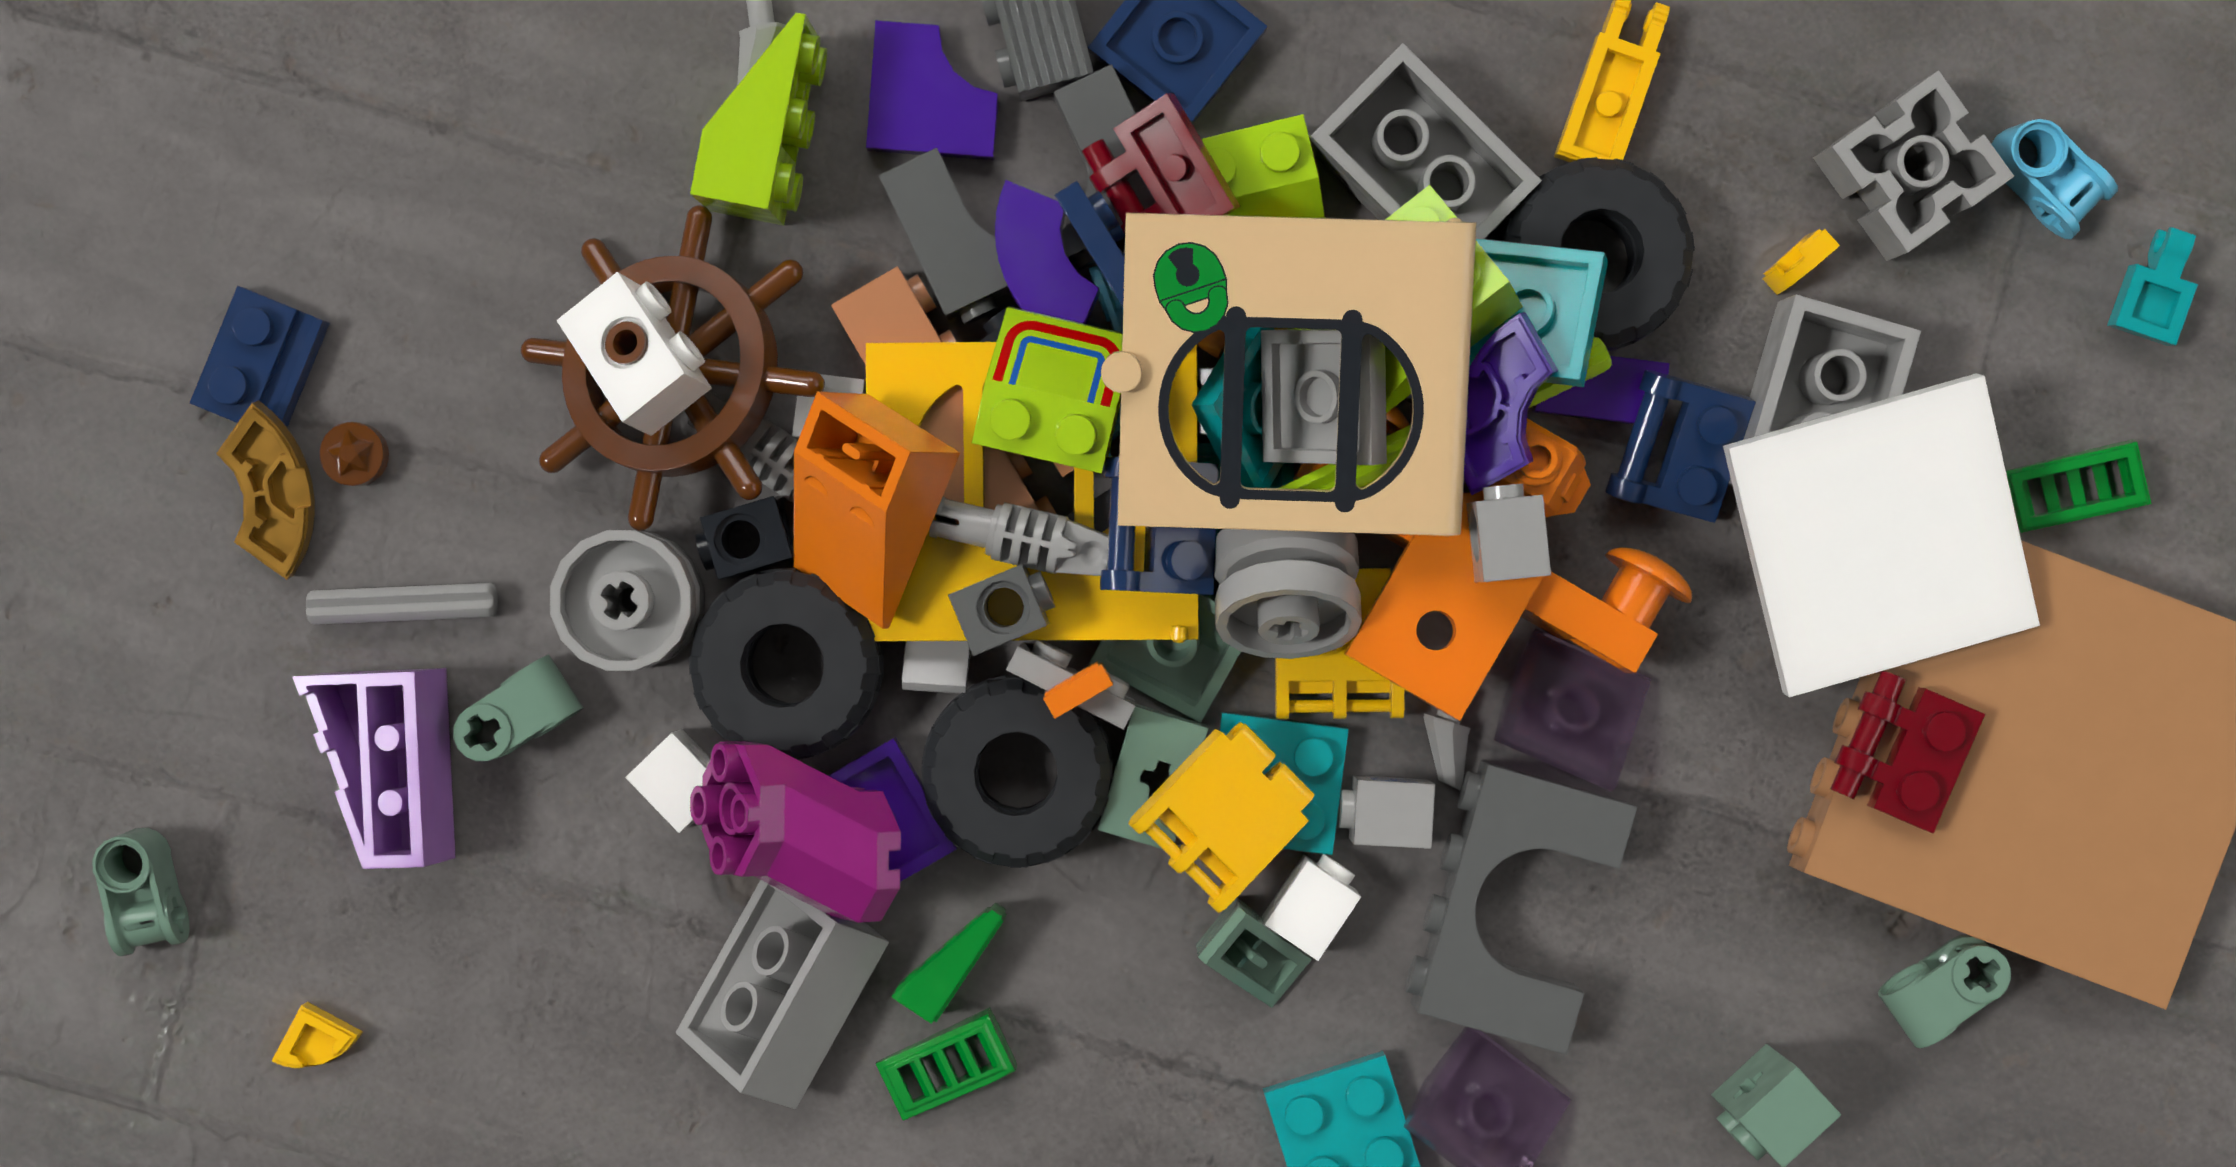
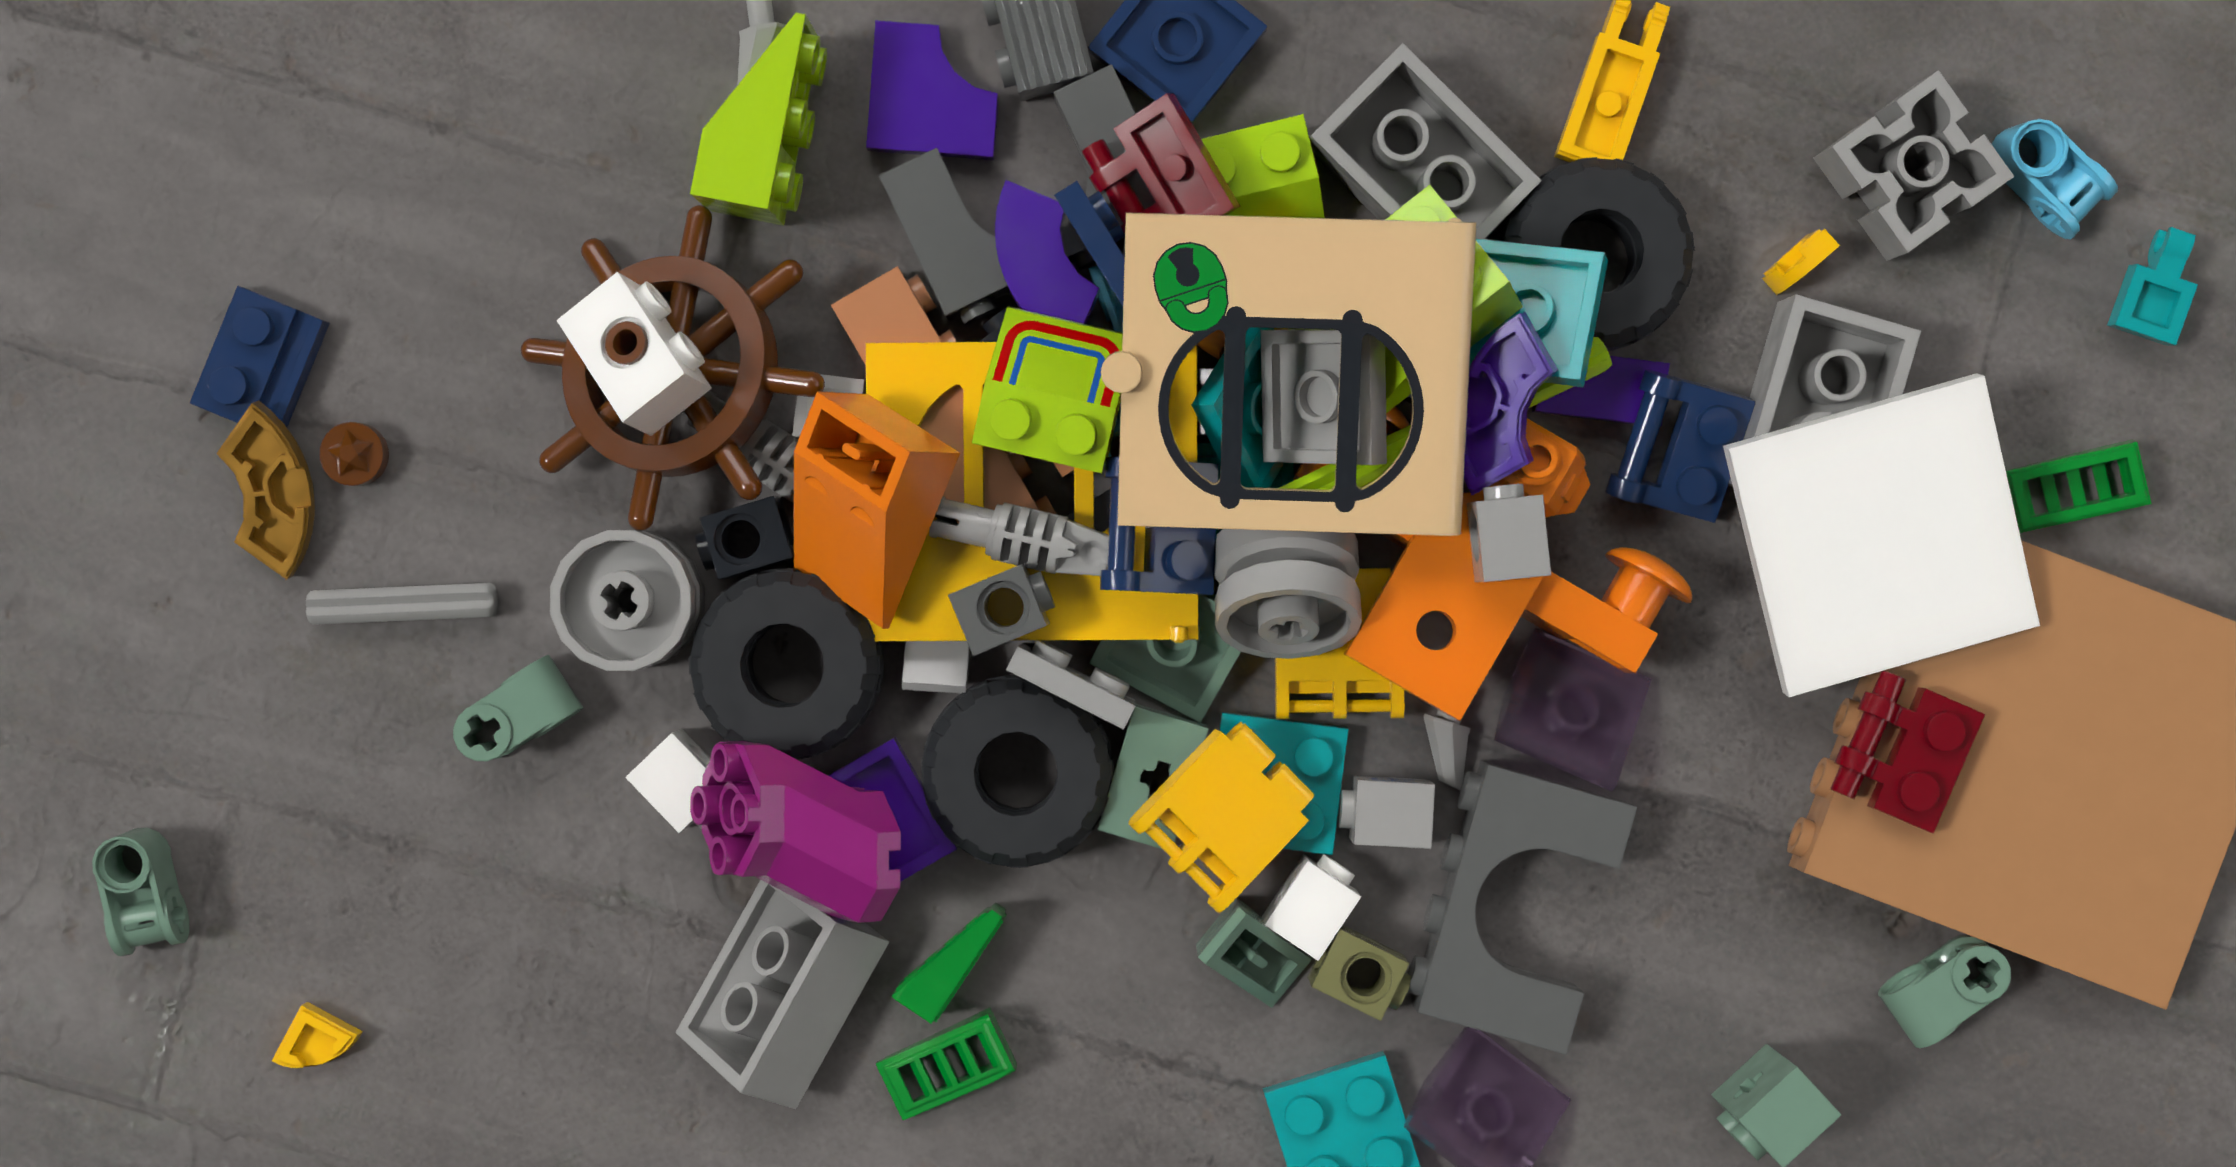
medium lavender wedge [293,668,455,869] -> none
orange tile [1043,661,1114,719] -> none
none -> olive brick [1307,925,1411,1021]

